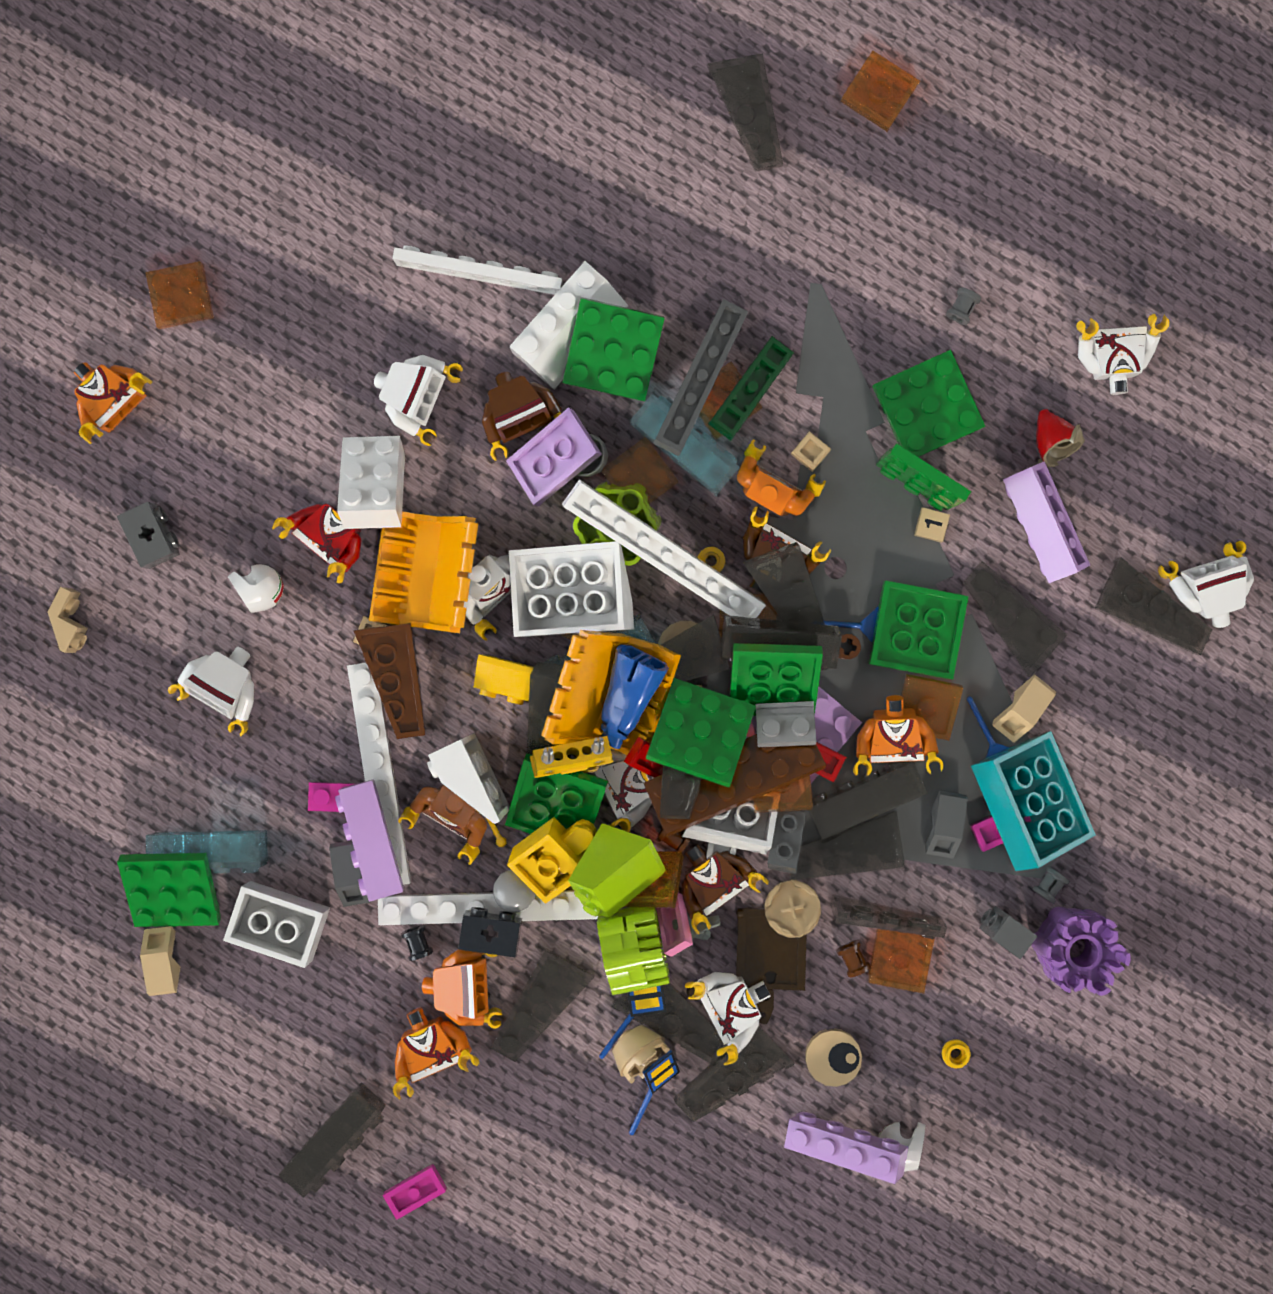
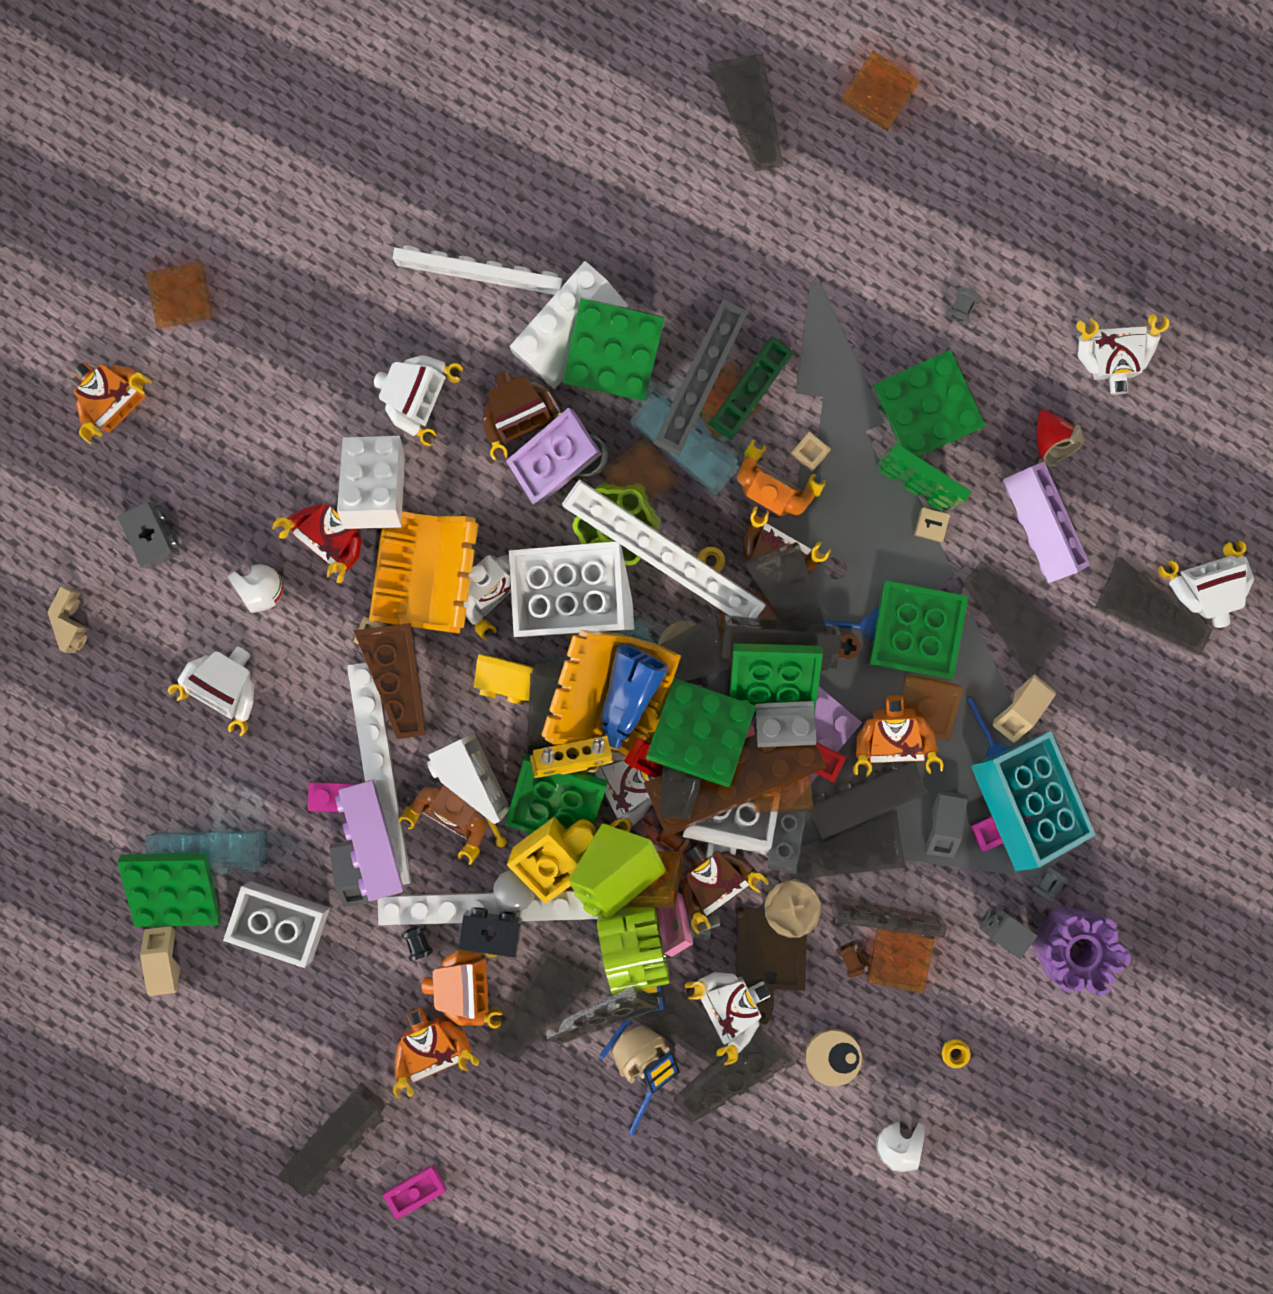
lavender brick [784,1112,909,1184] -> none
none -> clear smoke wing [545,986,660,1044]

